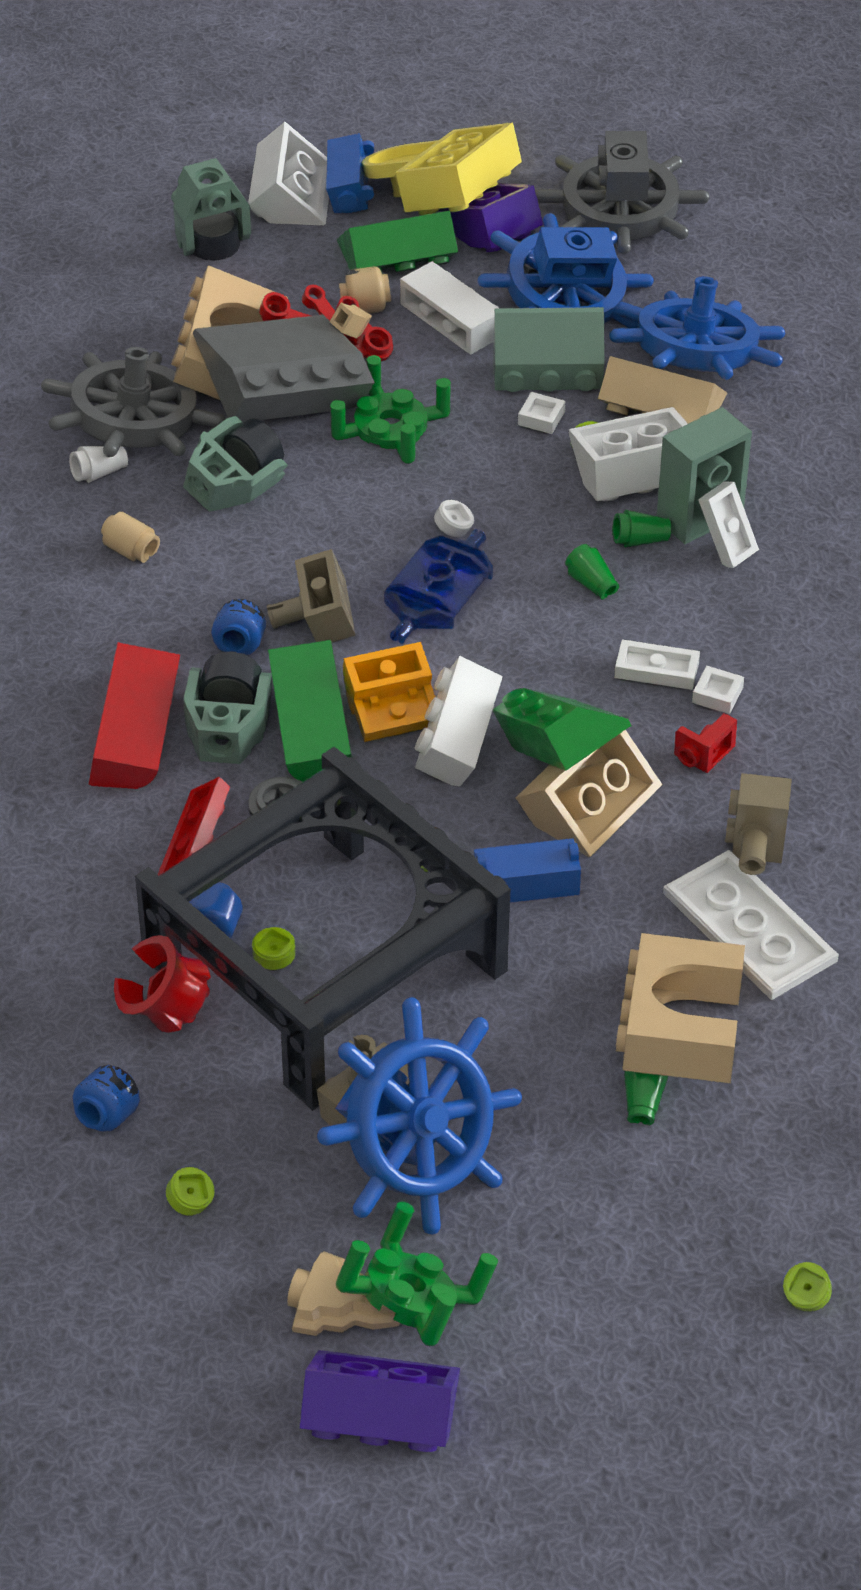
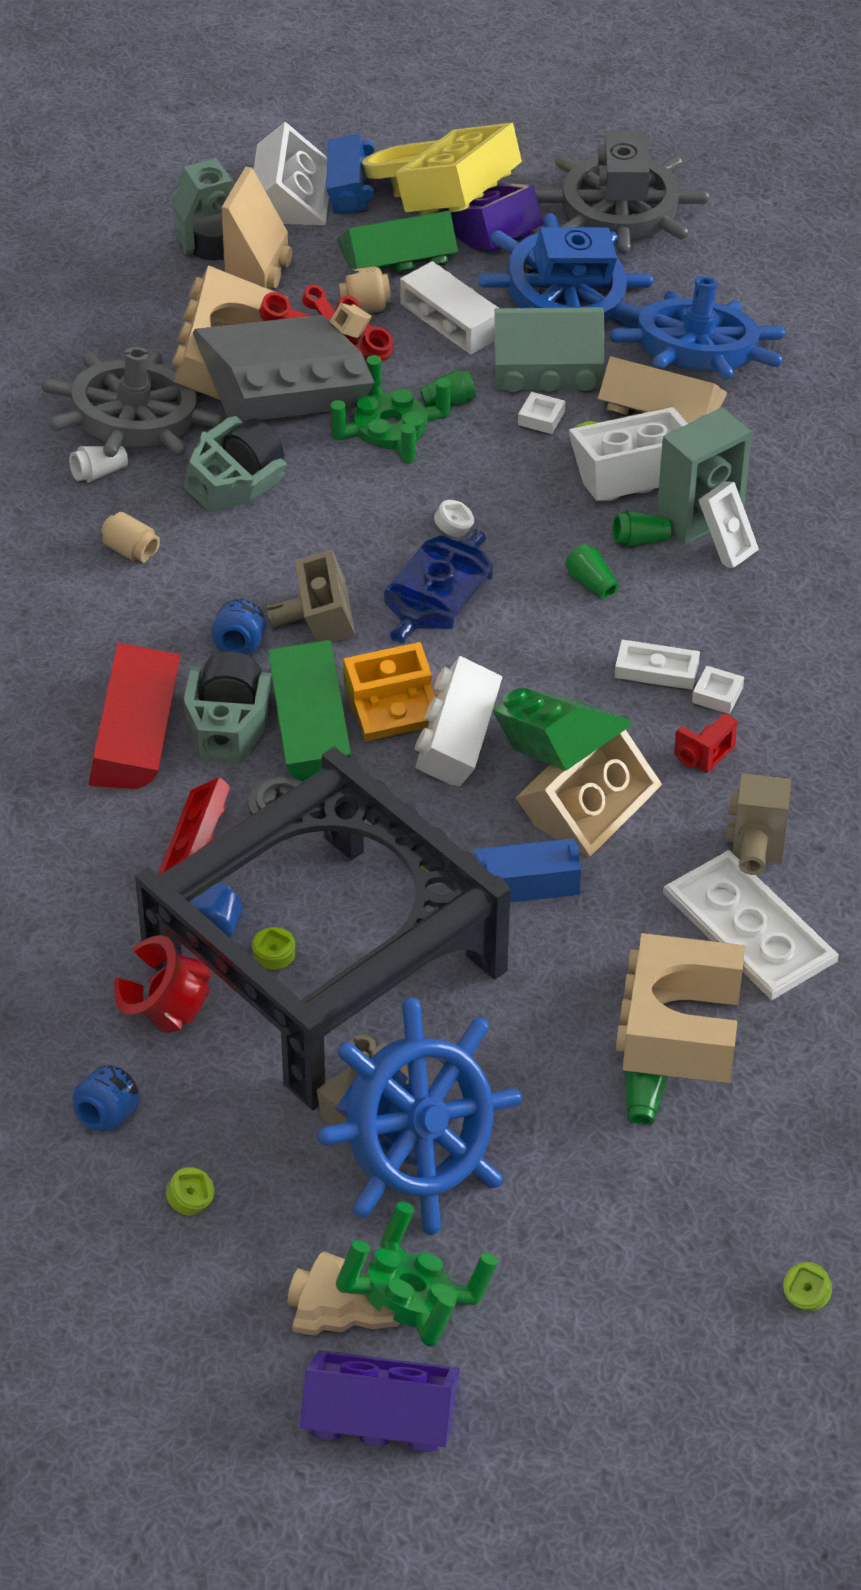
none -> tan slope [222,167,293,290]
none -> green cone [420,369,476,407]

